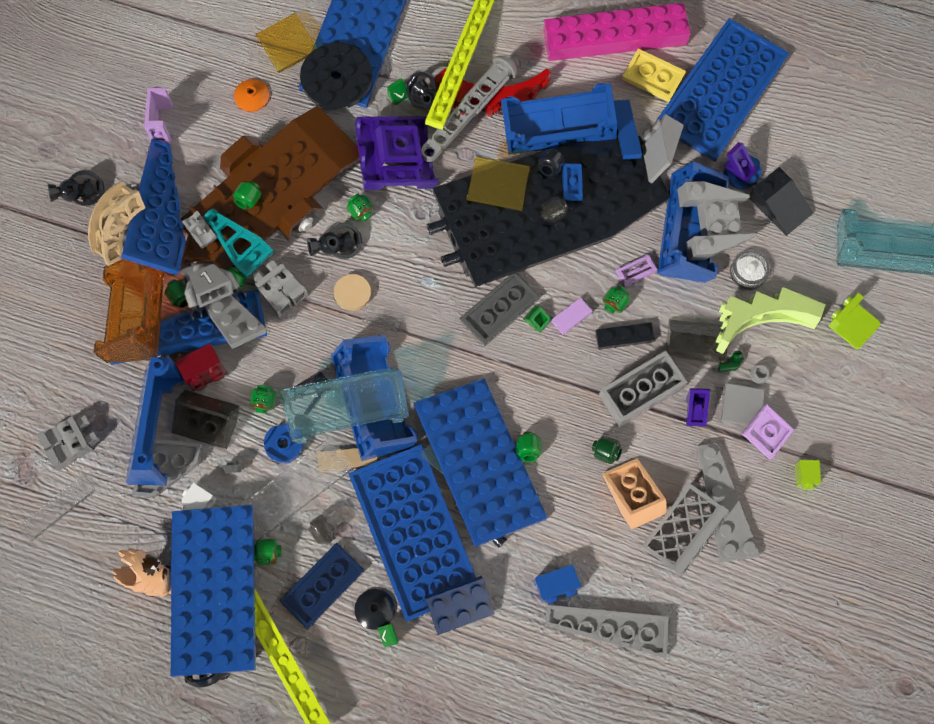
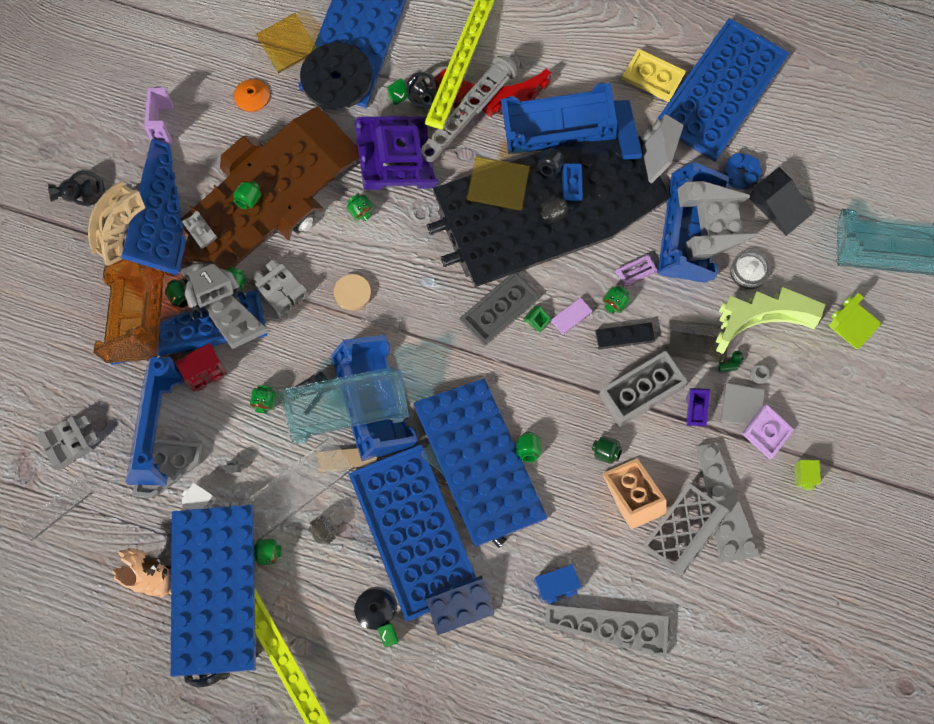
clear smoke slope [172,390,239,449] -> none
teal plate [203,209,274,278] -> none
blue plate [264,424,304,464] -> none
dark blue tile [279,542,365,630] -> none
black piece [307,223,363,259] -> none
dark pink brick [543,3,690,61] -> none
dark purple slope [724,142,757,183] -> none

